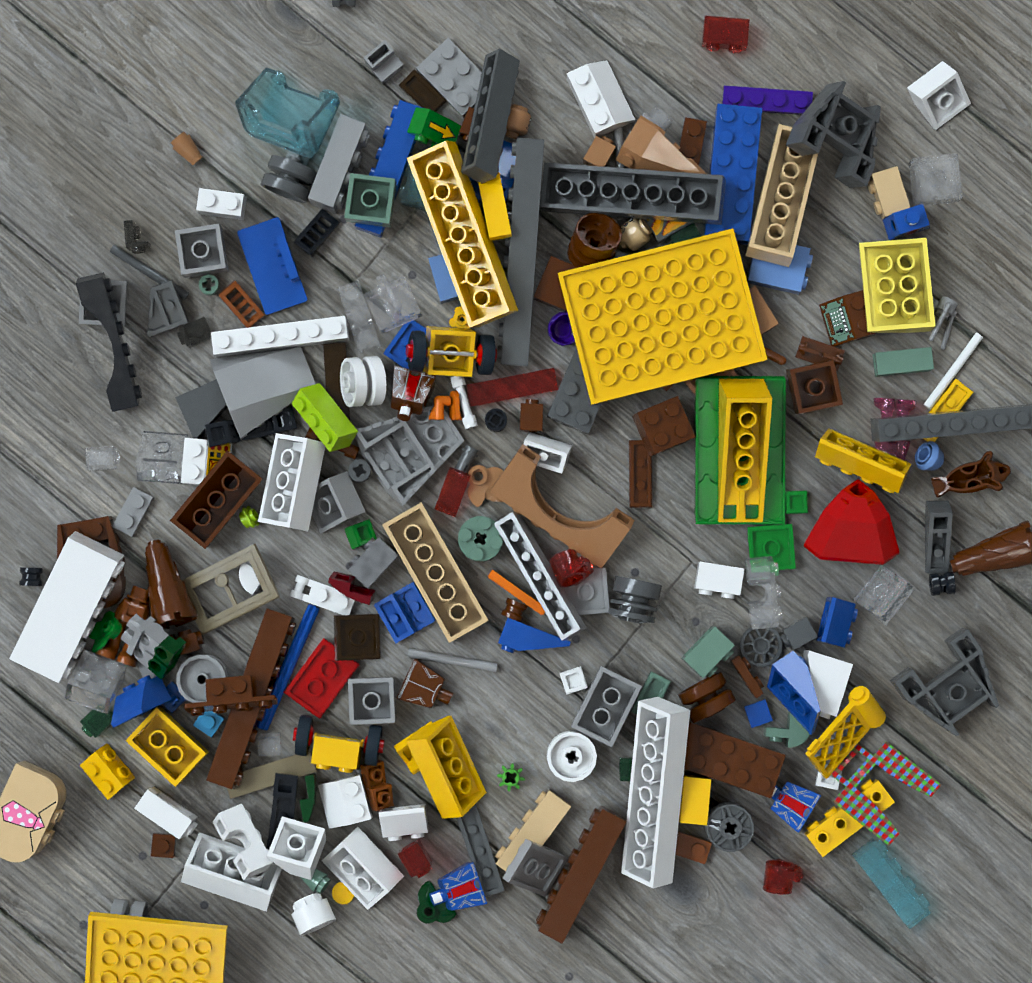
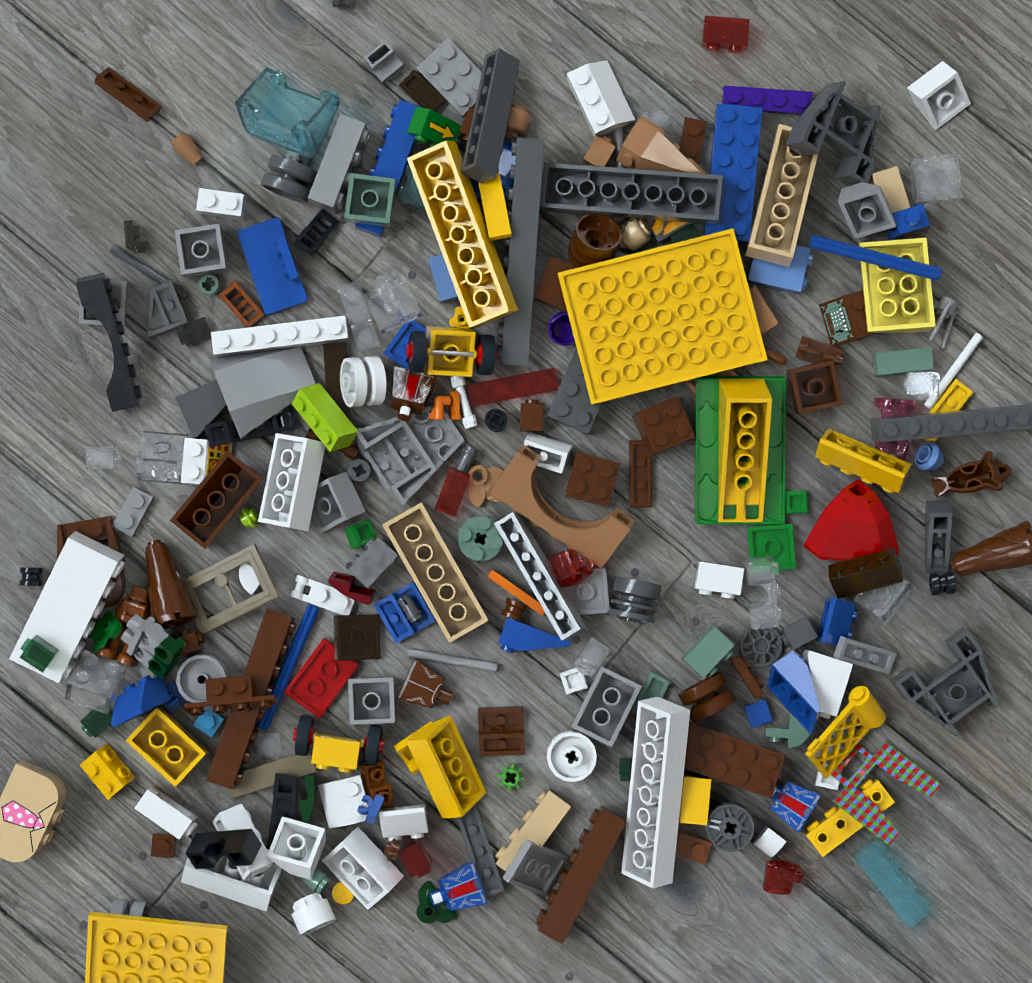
none -> clear green brick [19,635,59,673]
none -> reddish brown plate [94,67,162,122]
none -> black arch [185,829,262,869]
none -> blue tile [357,794,385,825]
none -> reddish brown plate [383,839,401,861]
none -> dark grey pin [397,594,423,624]
none -> reddish brown slope [478,706,525,756]
none -> reddish brown brick [565,452,620,508]
none -> clear brick [573,637,610,677]
none -> white brick [752,826,786,858]
none -> blue axle [809,235,942,281]
none -> dark brown brick [828,548,903,599]
none -> light grey plate [833,636,897,674]
none -> light grey slope [838,182,897,239]
none -> clear brick [904,372,939,401]

